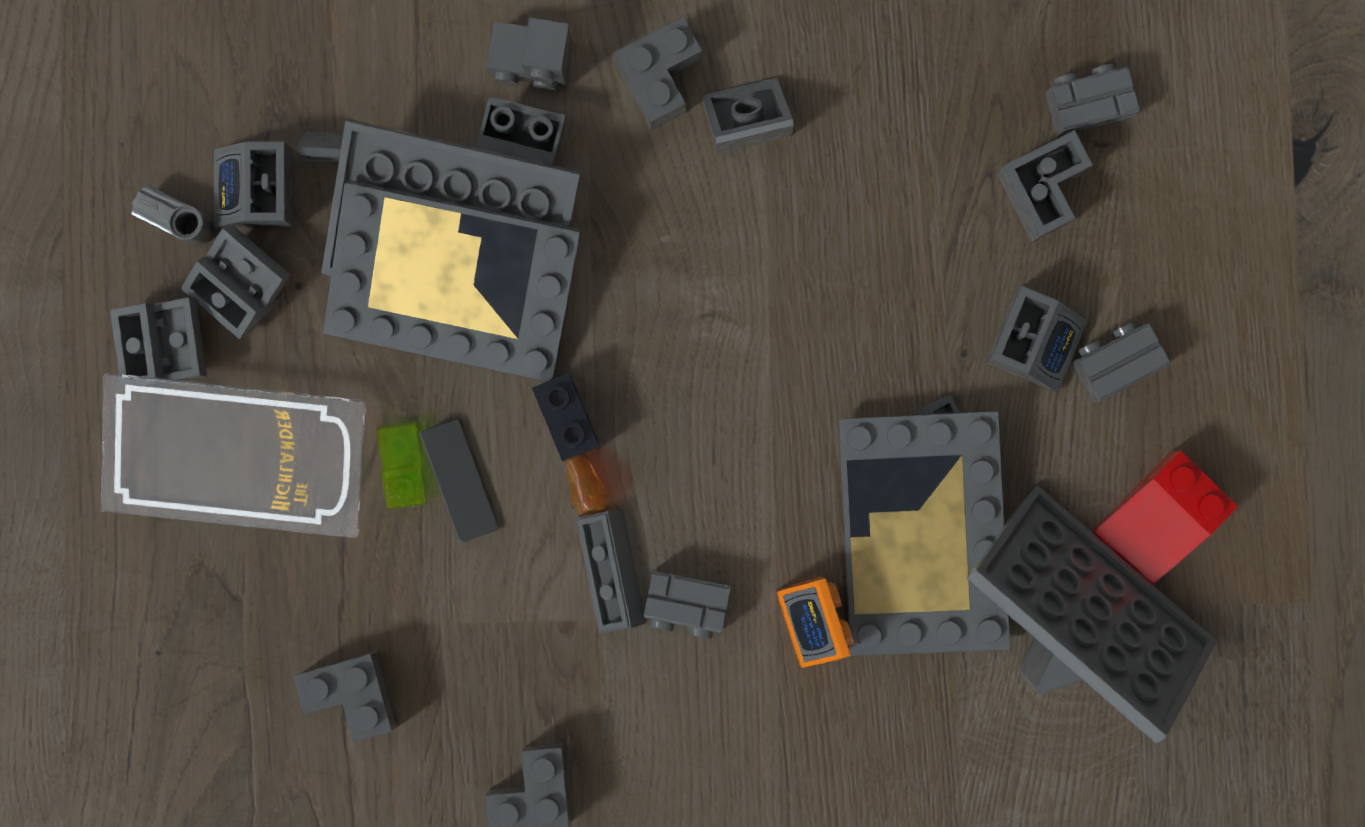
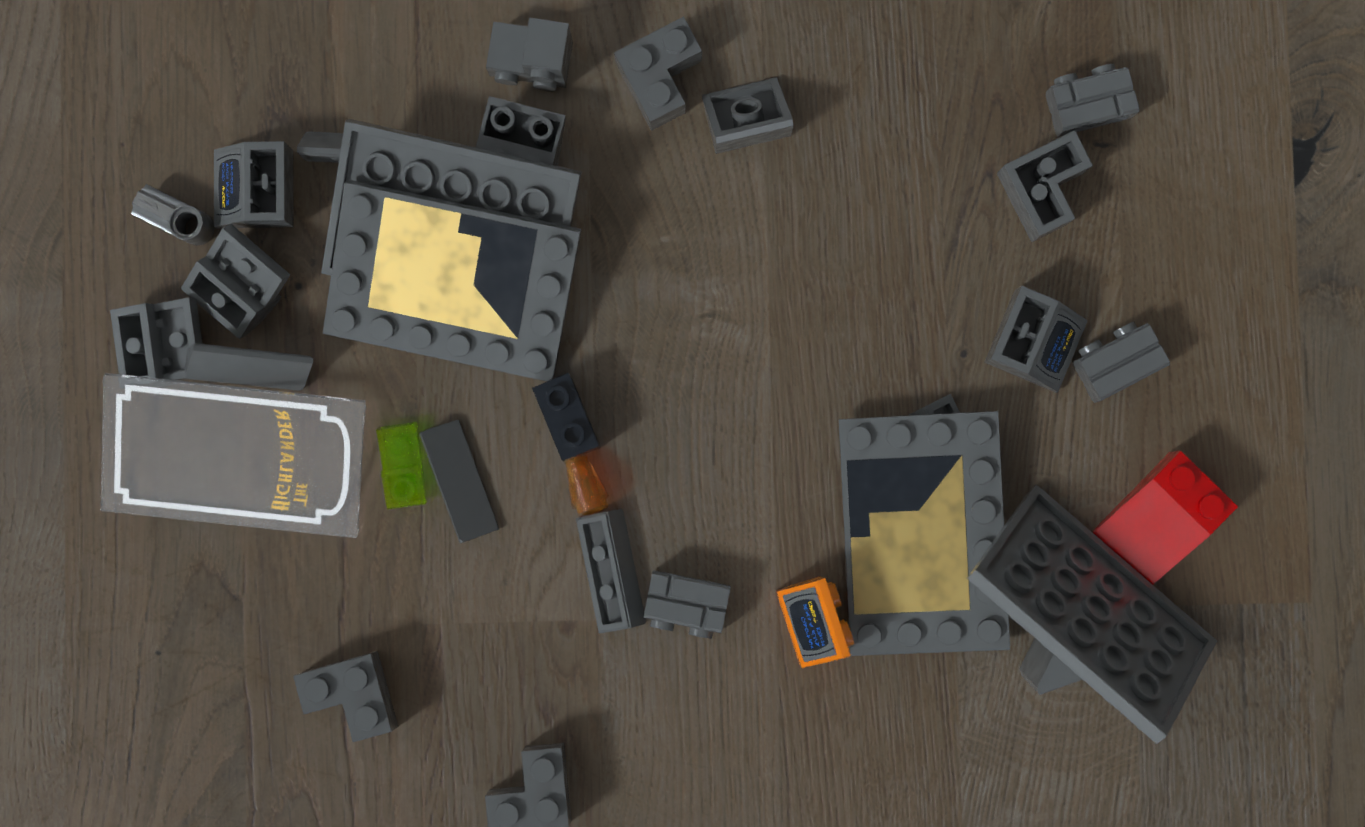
none -> dark grey slope [185,343,313,391]

